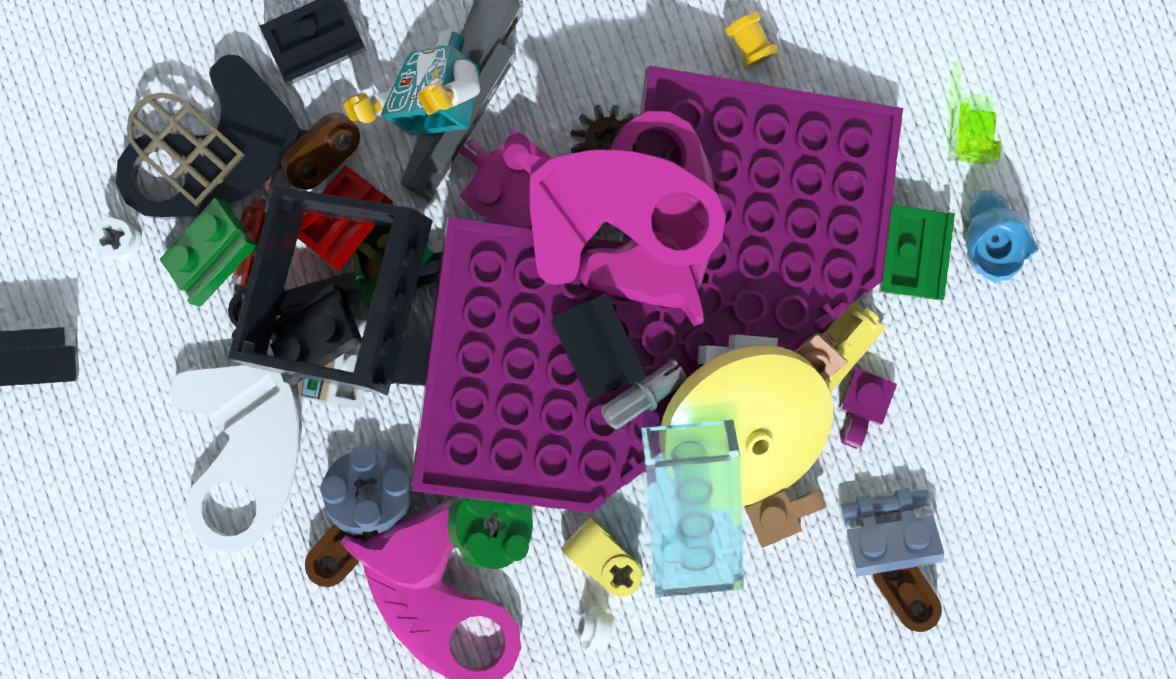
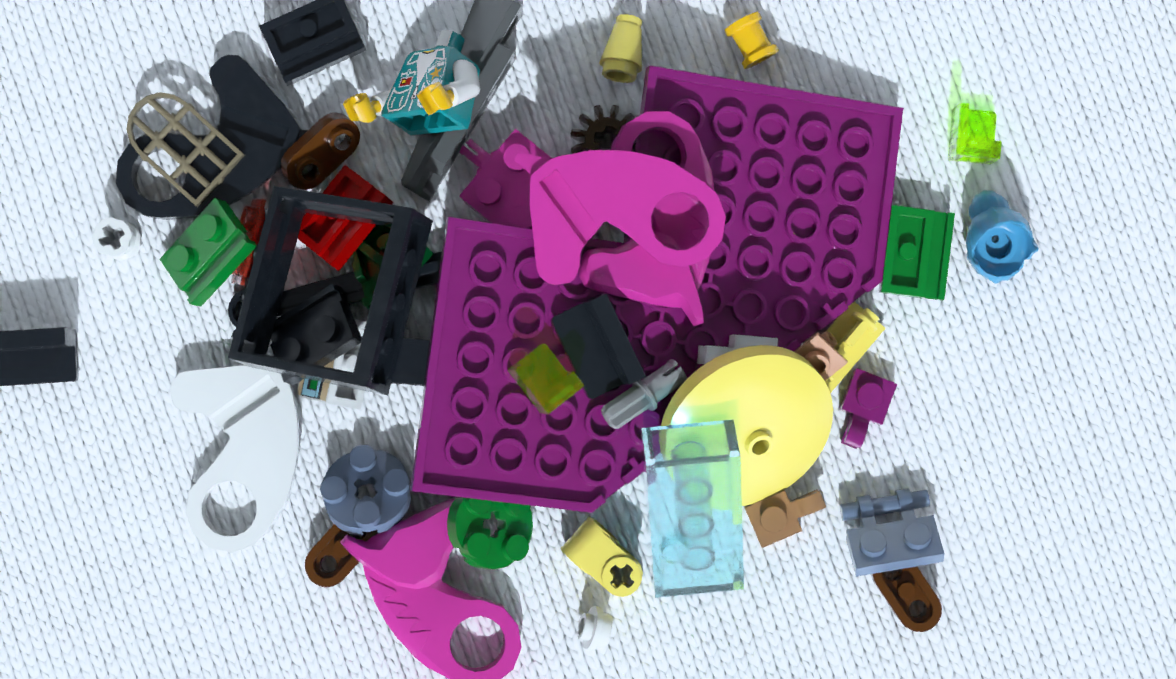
none -> clear neon green panel [508,344,584,414]
none -> light yellow cone [599,14,642,83]

